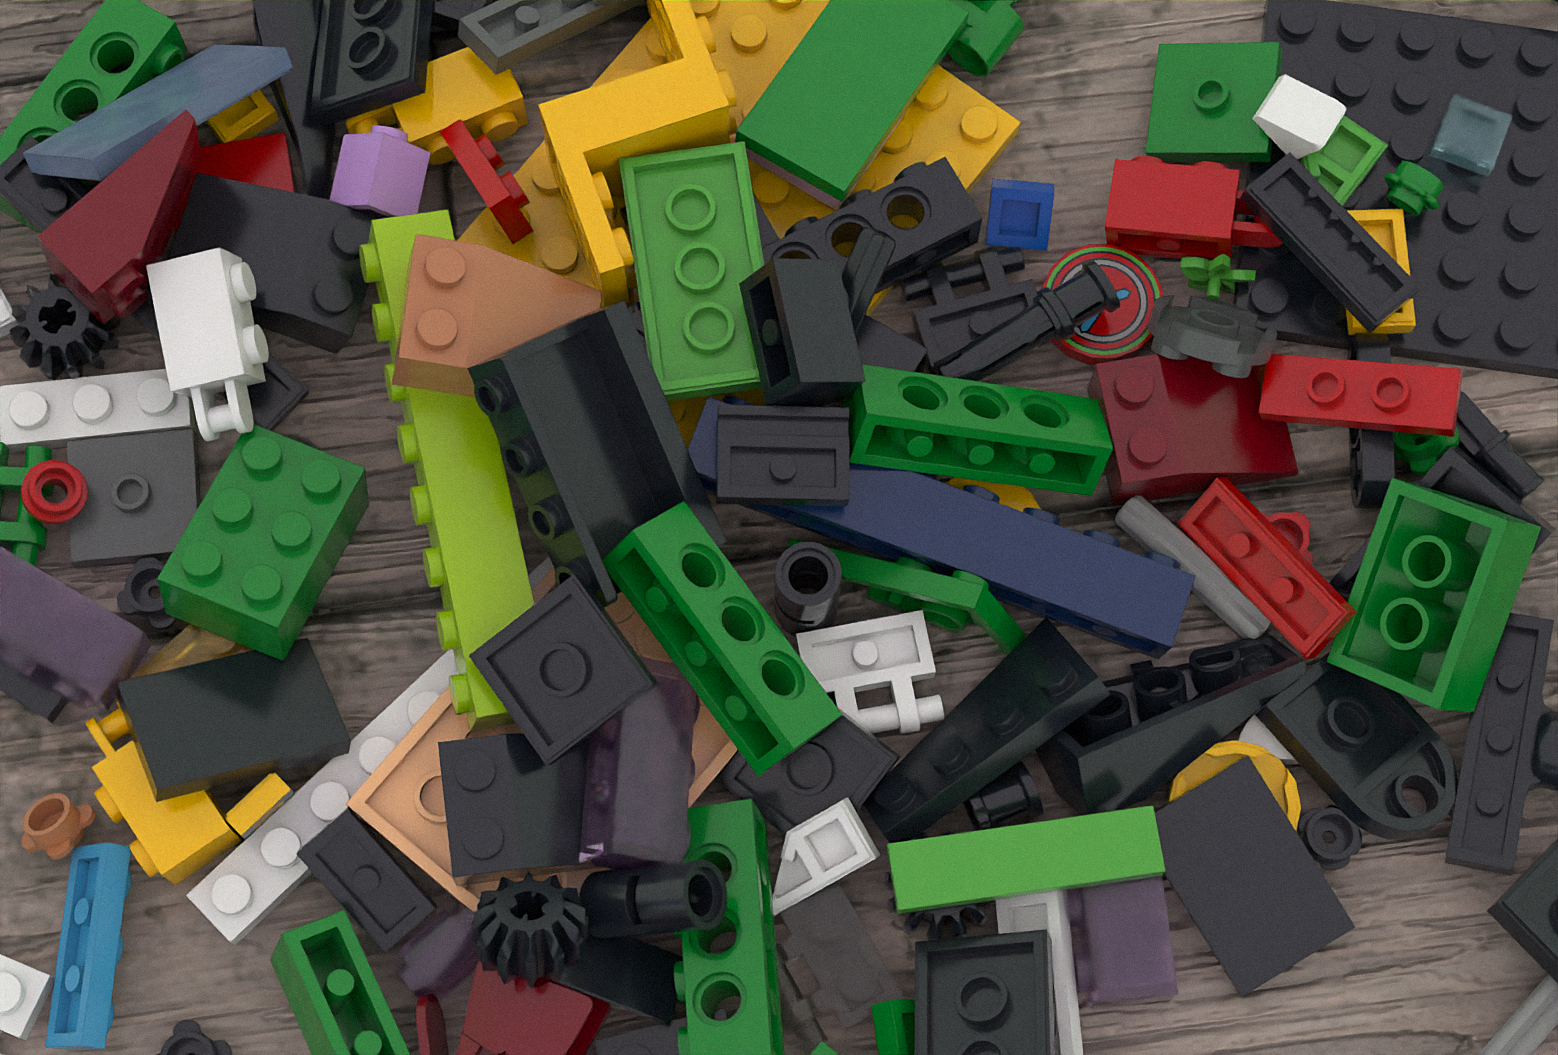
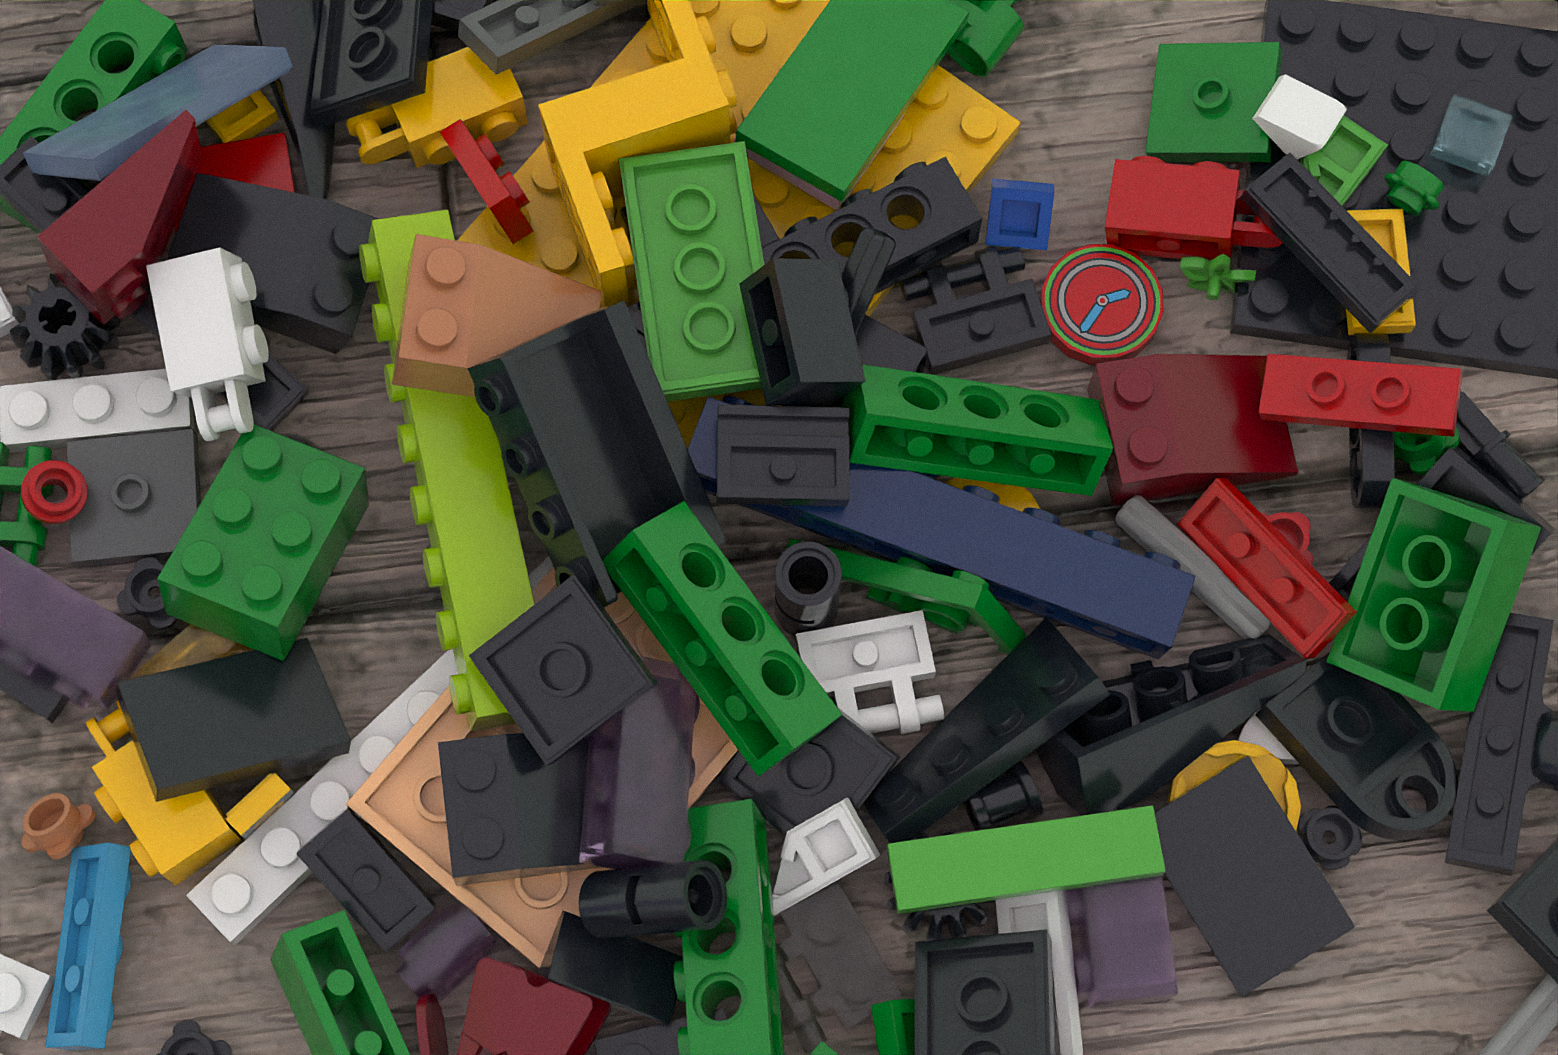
lavender brick [330,125,431,219] -> none
black gear [471,871,589,989] -> none
black pin [933,260,1120,381] -> none
dark grey plate [1148,295,1278,378] -> none

